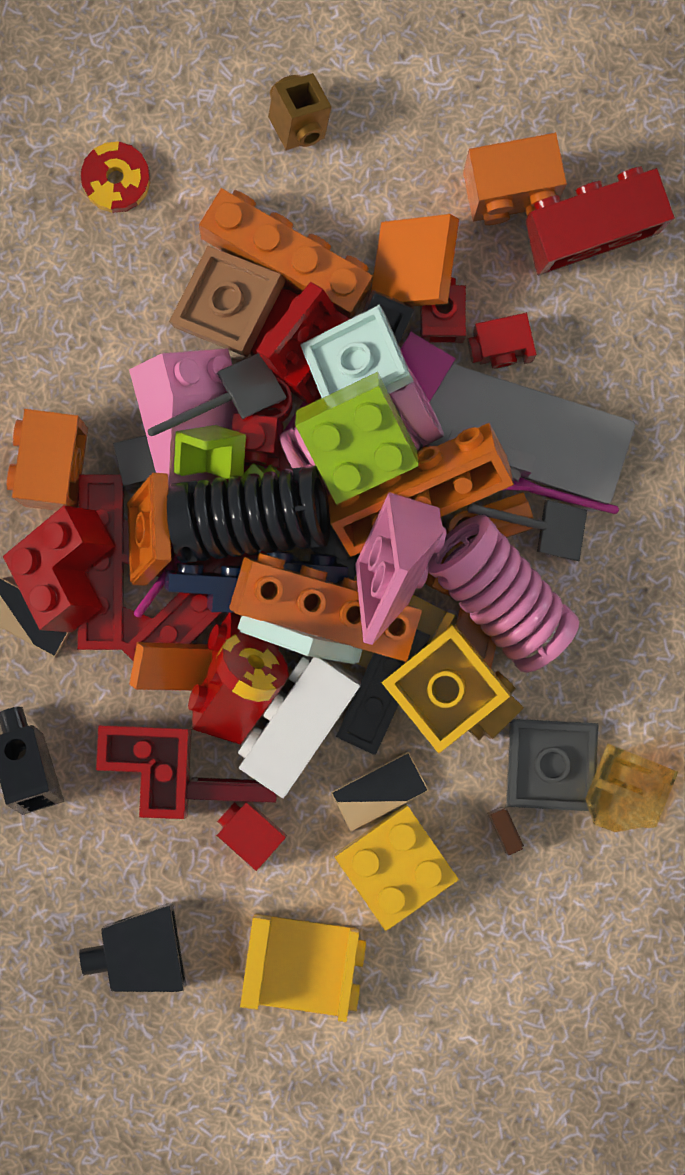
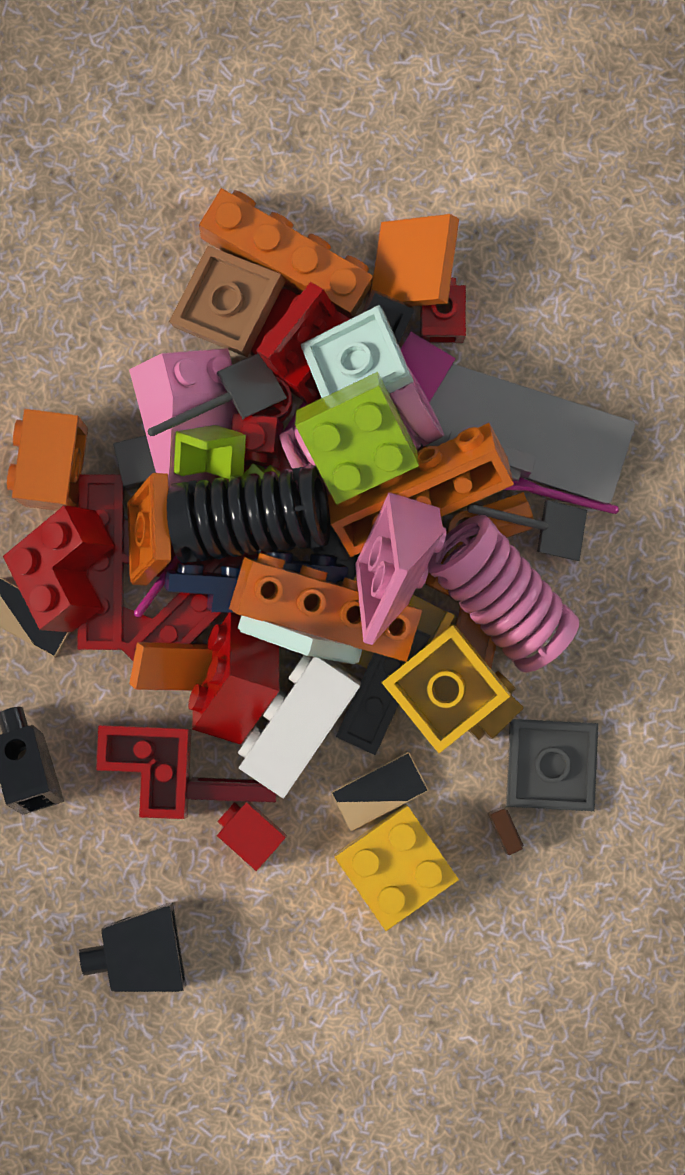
red piece [81,141,151,213] -> none
piece [215,634,289,702] -> none
yellow panel [240,914,366,1022] -> none
pearl gold brick [268,73,332,150] -> none
orange brick [463,132,567,225] -> none
red brick [467,312,537,369] -> none
red slope [526,166,675,276] -> none
clear yellow slope [585,743,678,832] -> none

